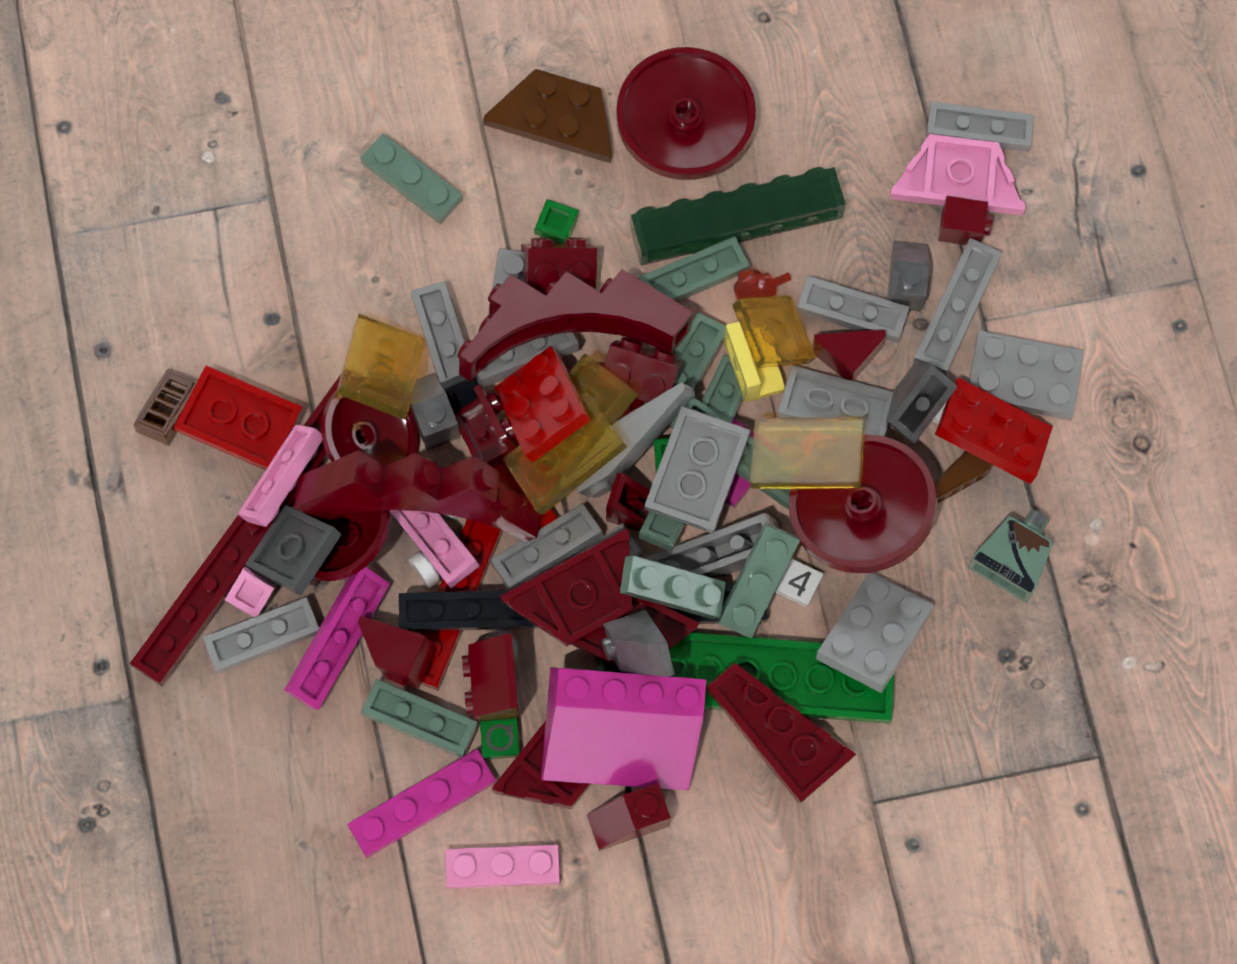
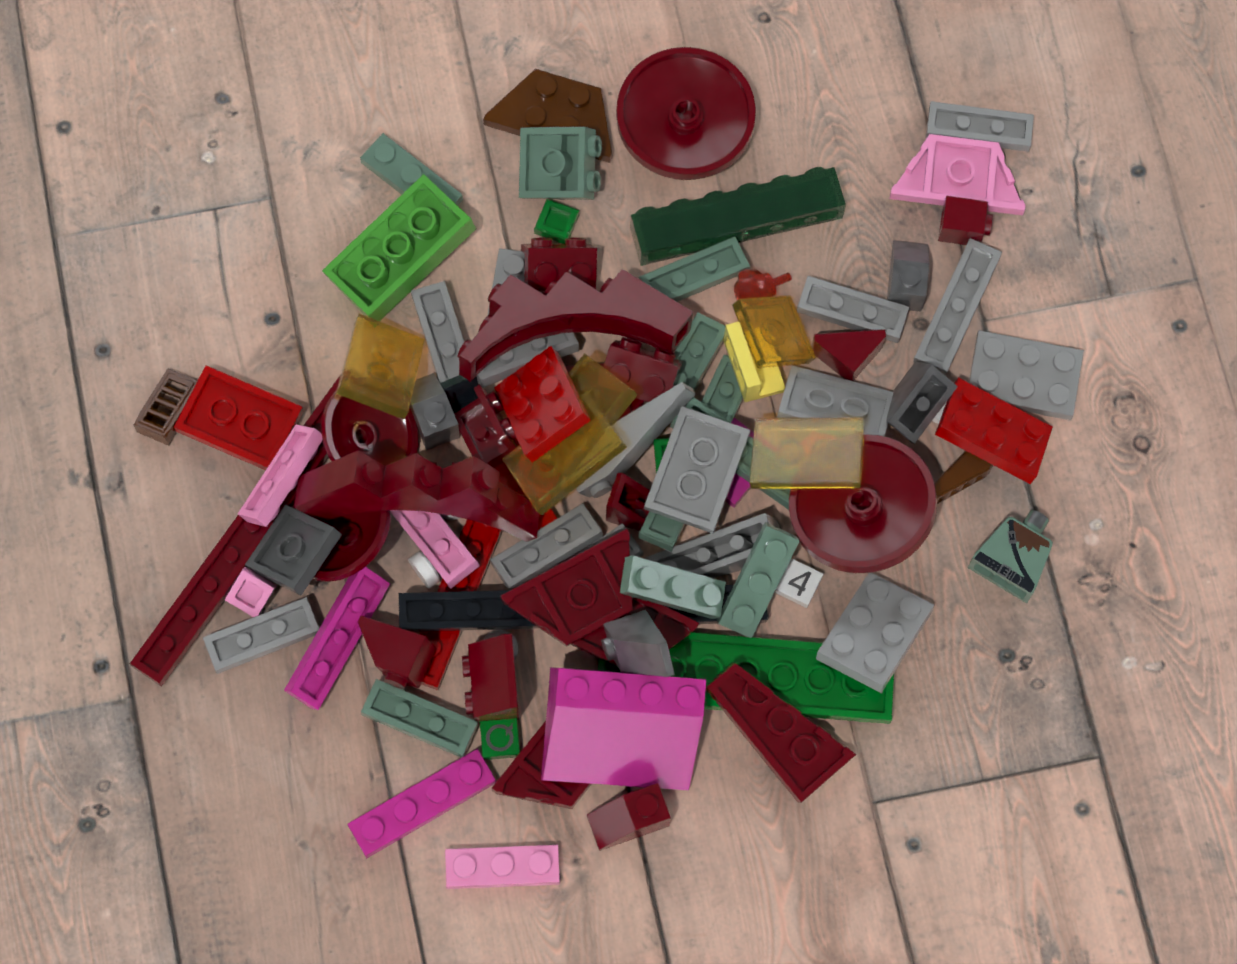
none -> bright green slope [322,174,476,325]
none -> sand green plate [519,127,602,200]

